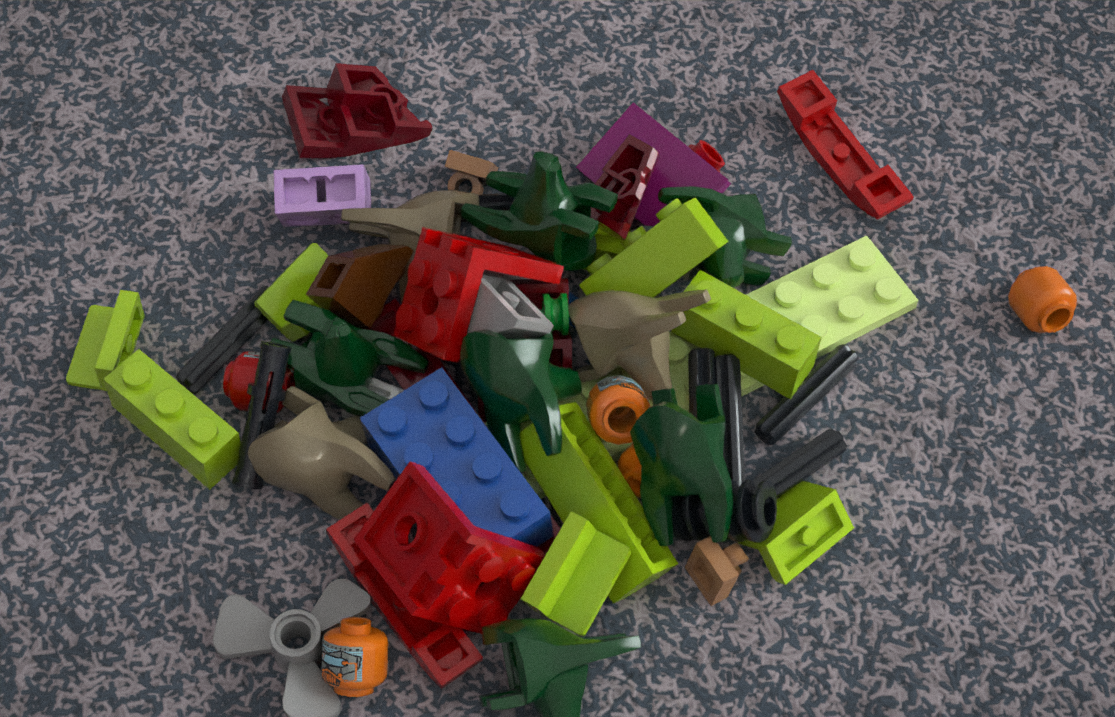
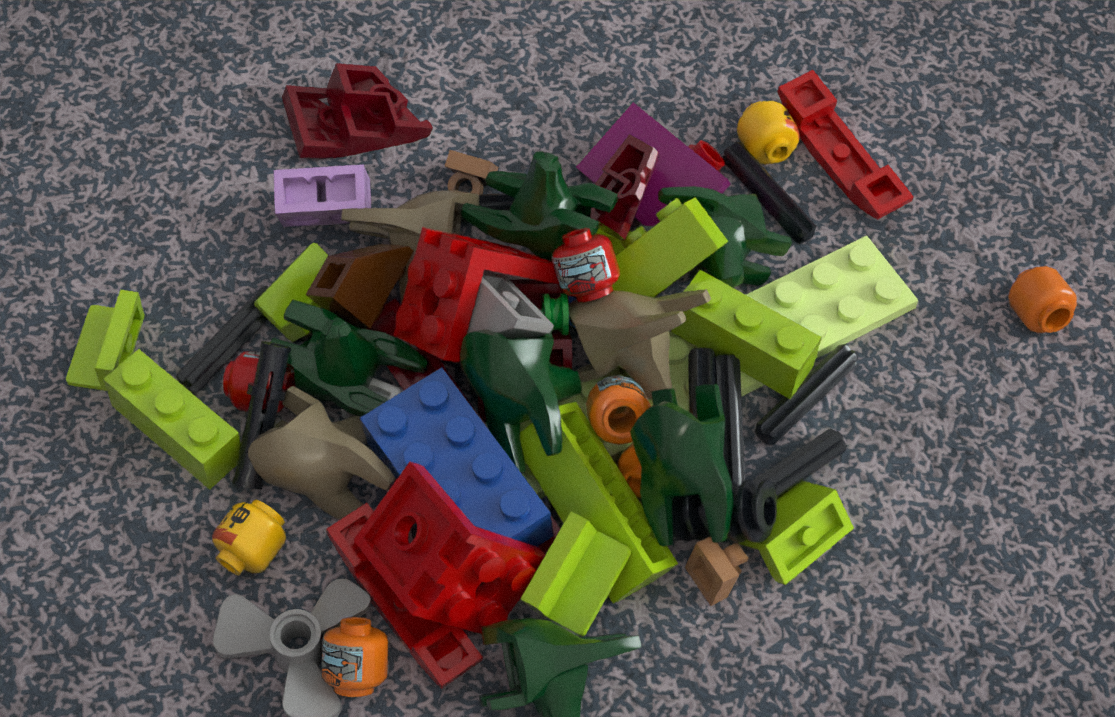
none -> yellow head [212,500,286,575]
none -> head [552,228,620,302]
none -> black axle [723,142,816,244]
none -> yellow head [737,101,800,165]

